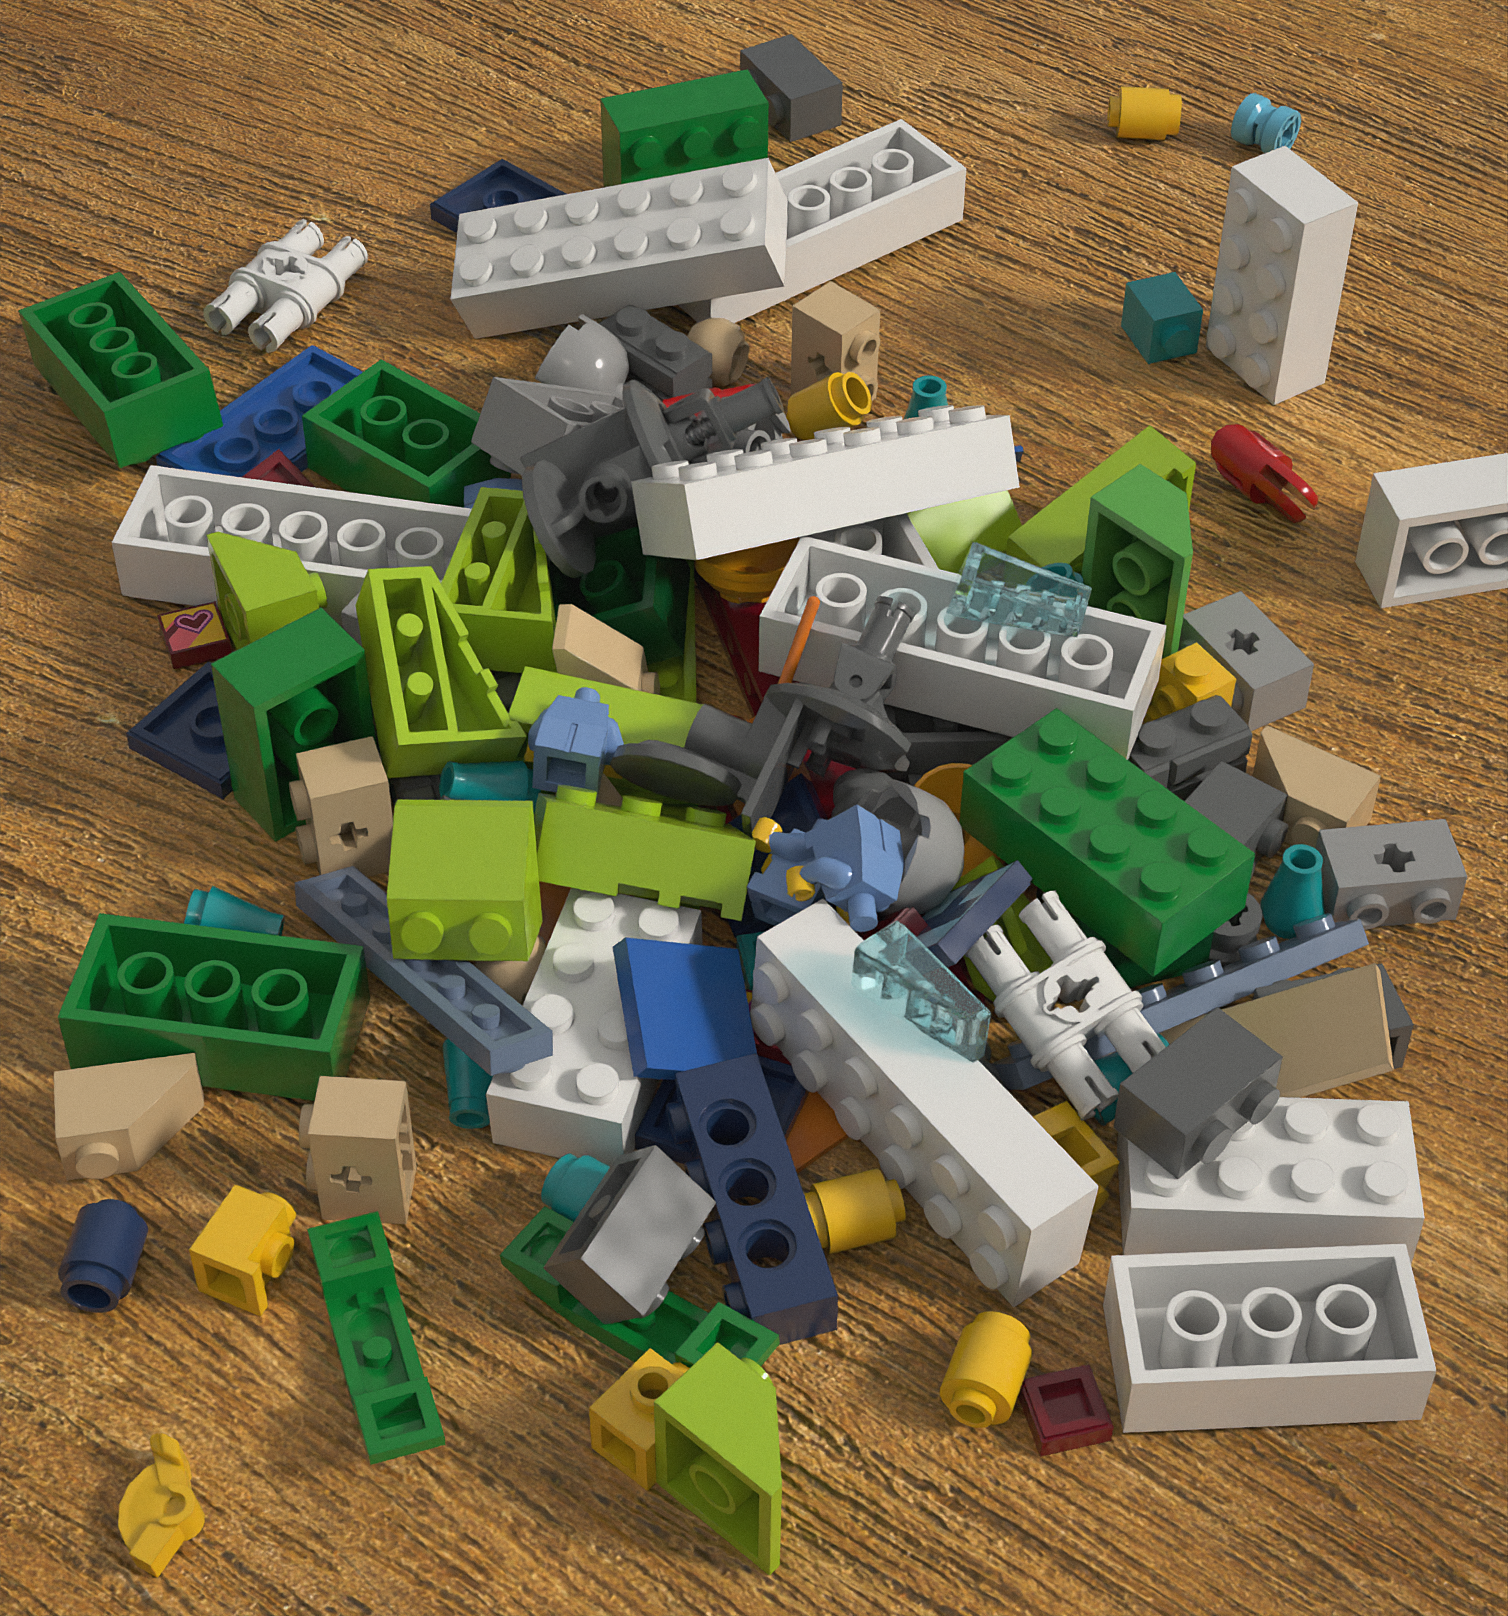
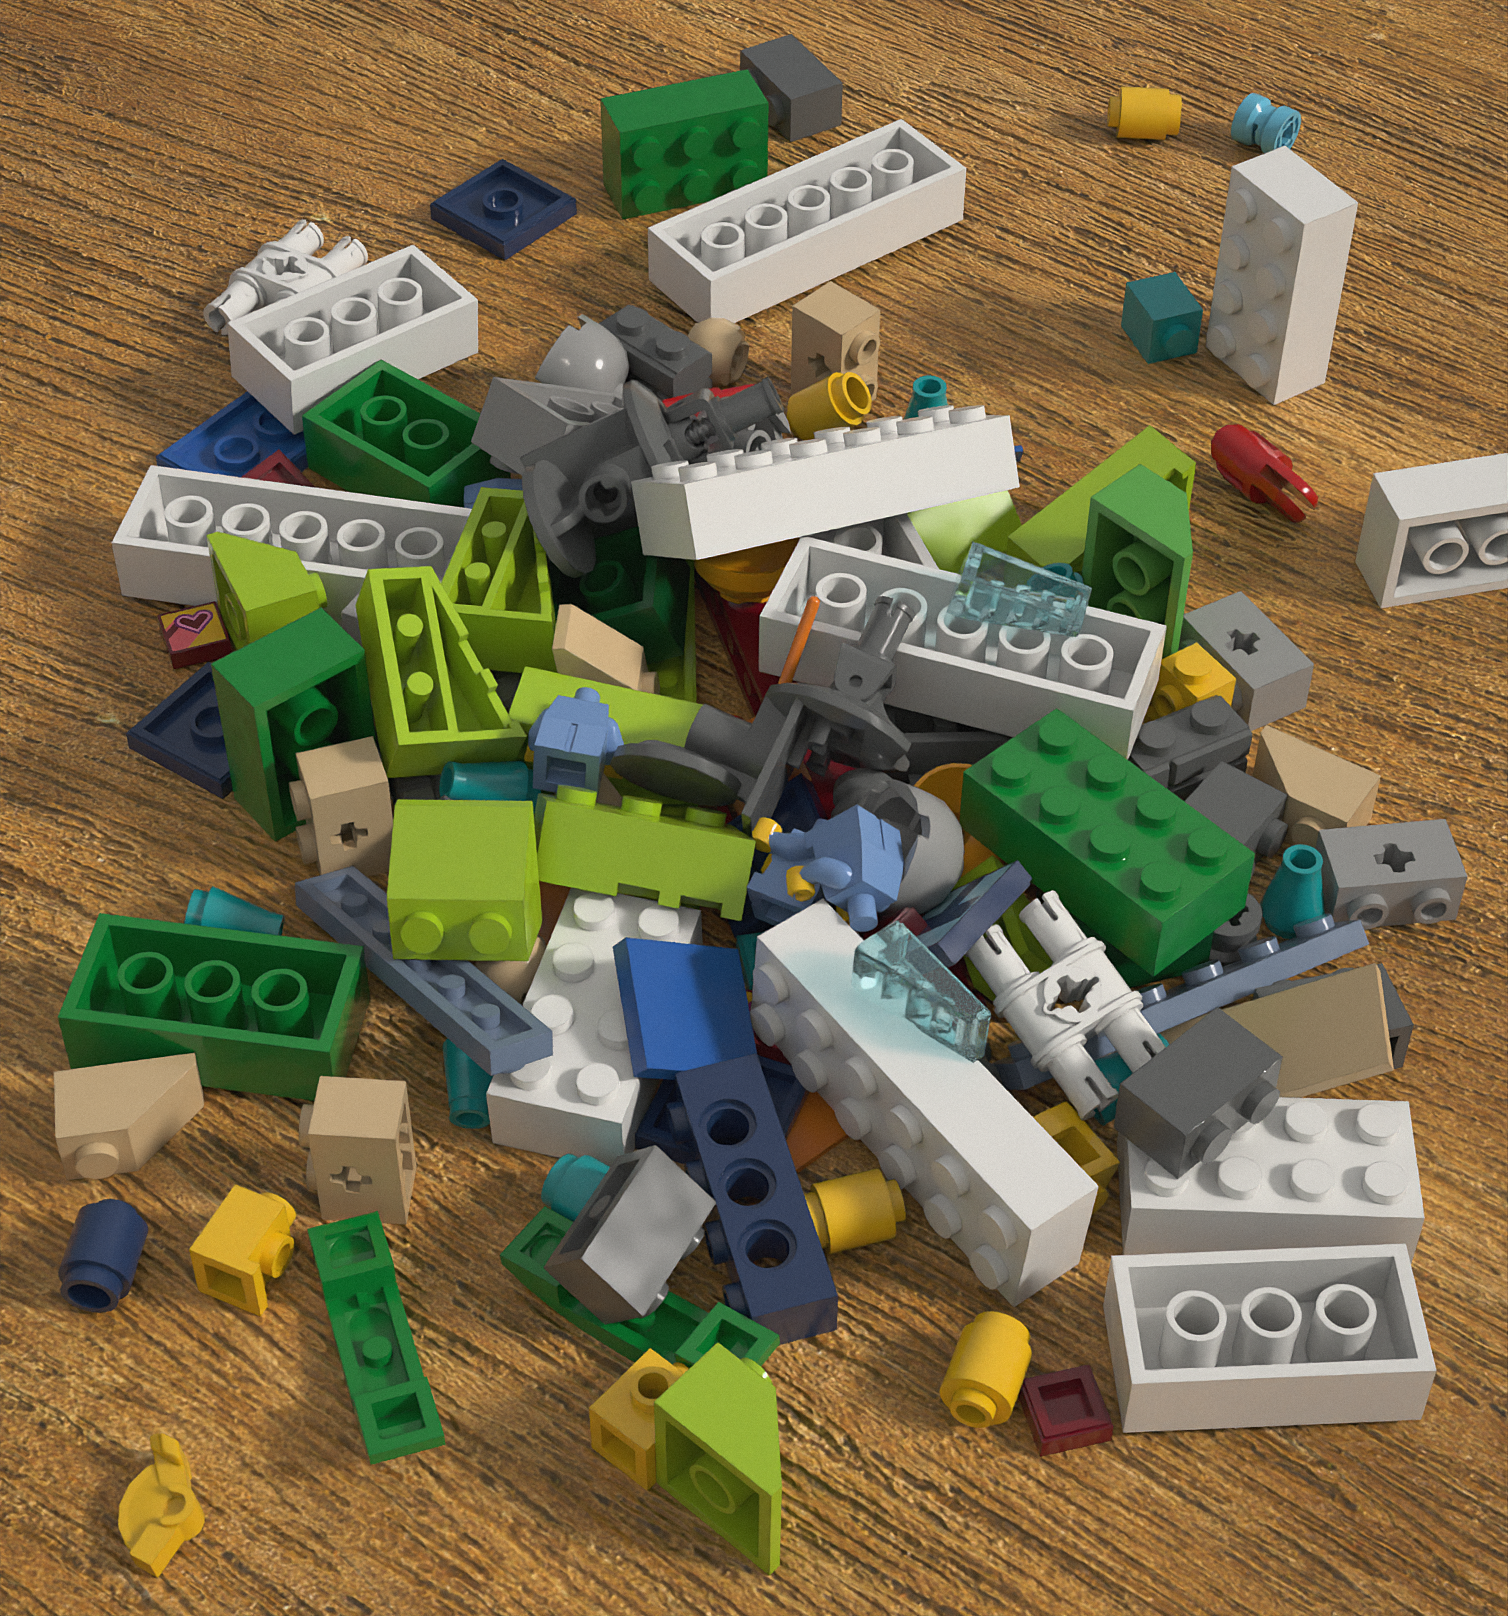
green brick [18,272,223,469] -> none
white brick [450,158,787,339] -> none
none -> white brick [227,245,478,434]

